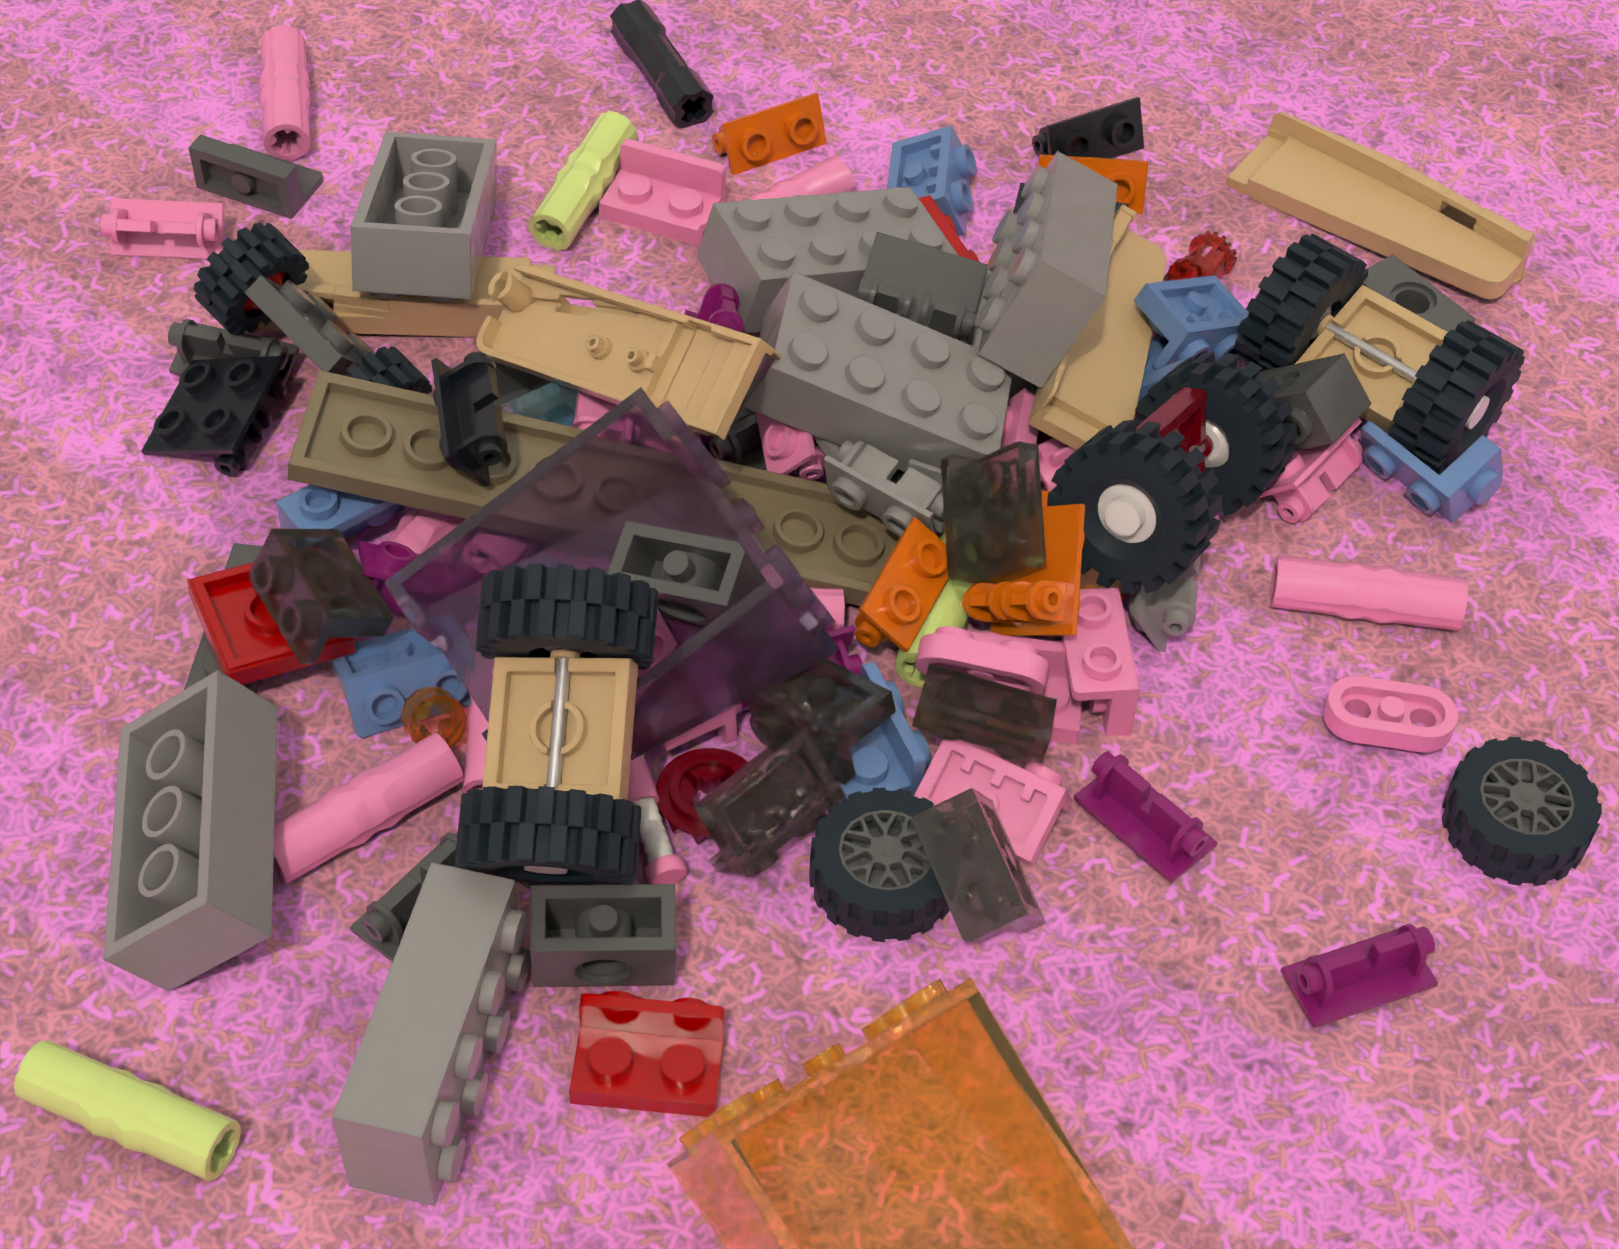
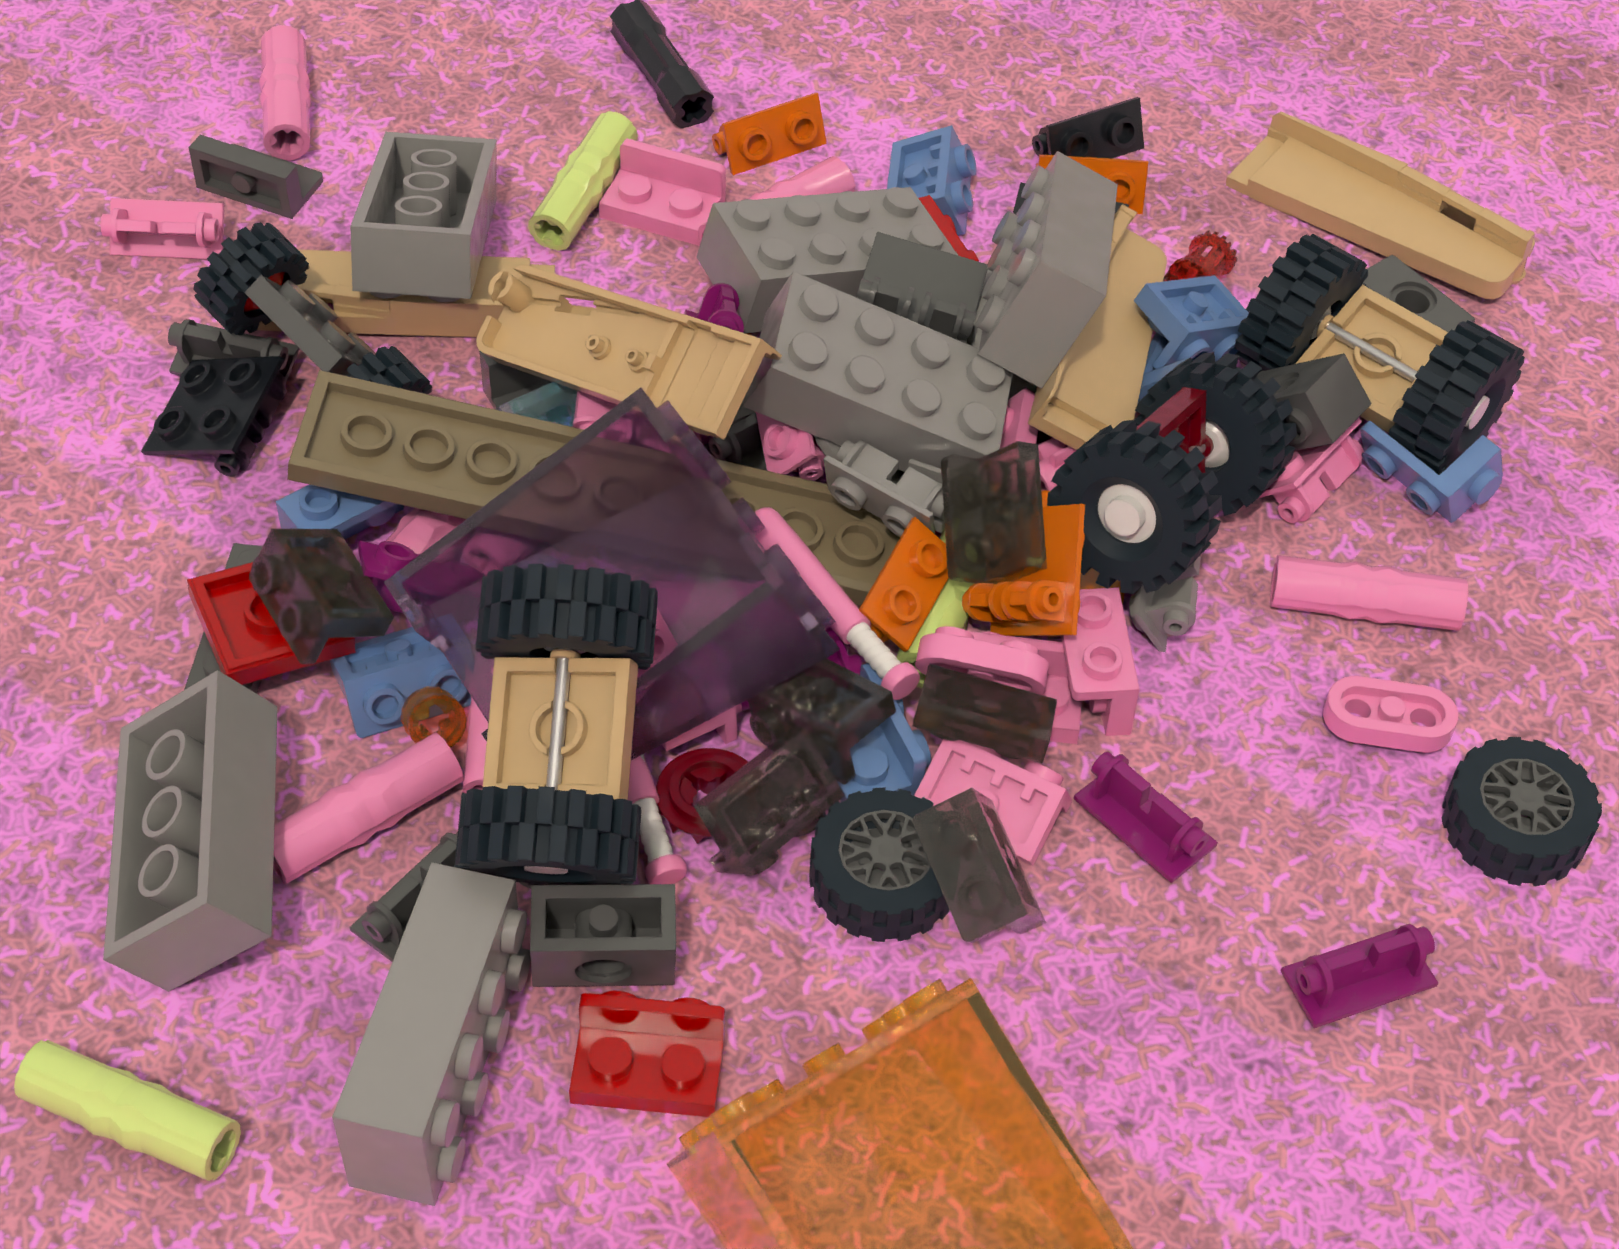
black hinge [431,352,508,486] -> none
dark grey brick [607,521,771,635] -> none
none -> bright pink piece [745,507,920,700]

